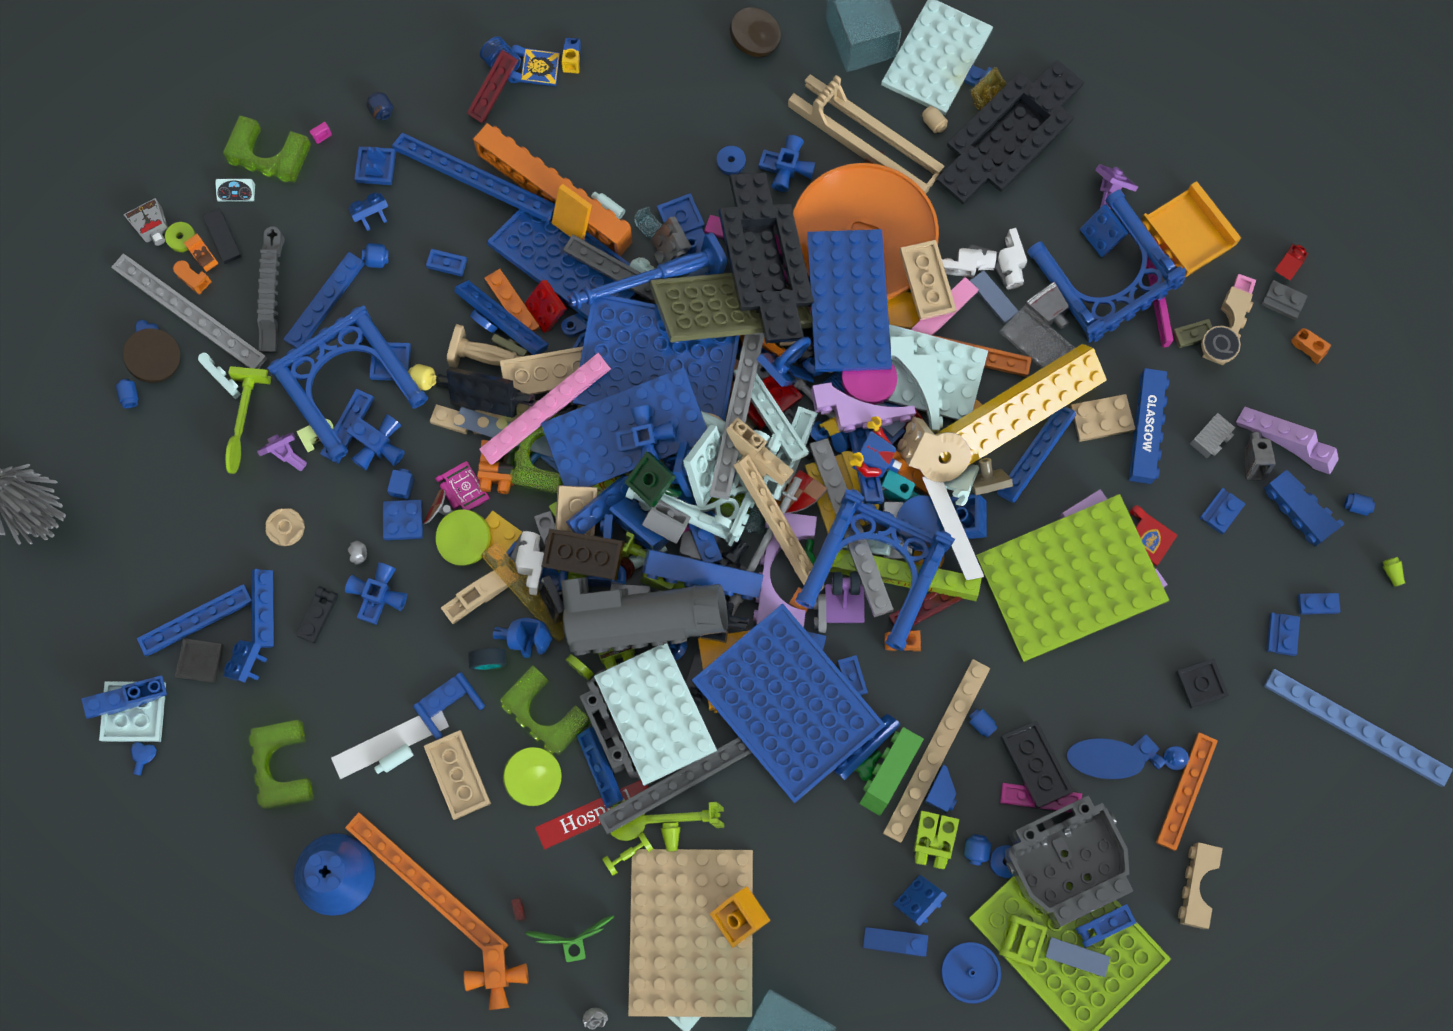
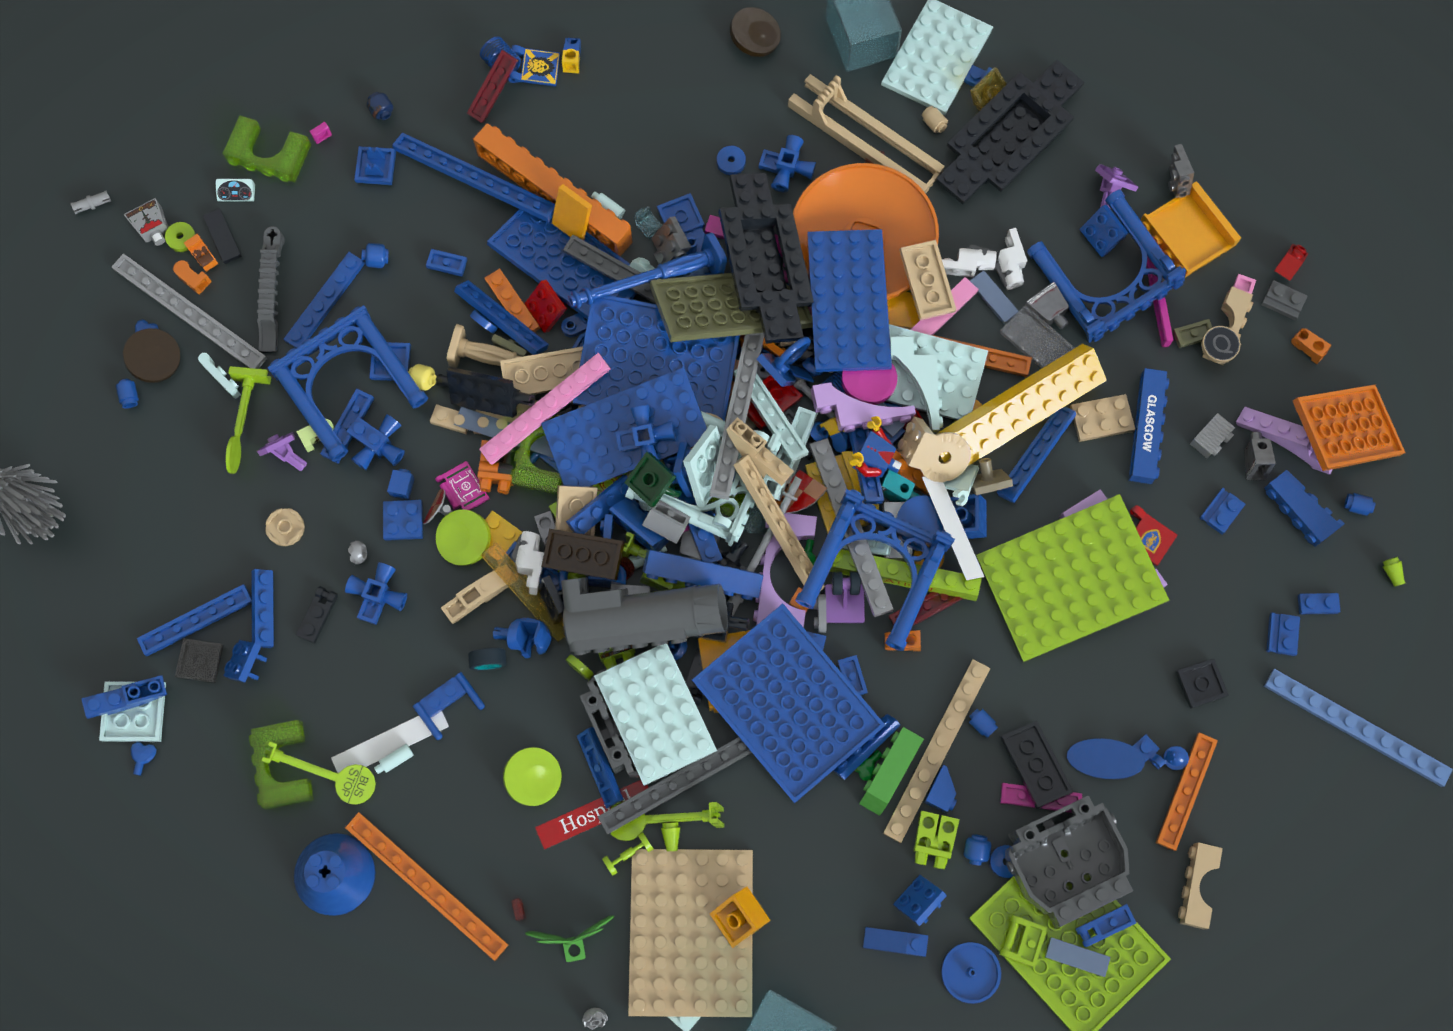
blue plate [348,192,388,231] -> none
tan plate [424,730,491,820] -> none
orange brick [464,944,528,1010] -> none
clear neon green arch [500,665,591,756] -> none
none -> light grey pin [71,191,111,214]
none -> lime piece [259,741,376,805]
none -> flat silver plate [1168,144,1194,198]
none -> orange plate [1293,385,1406,471]

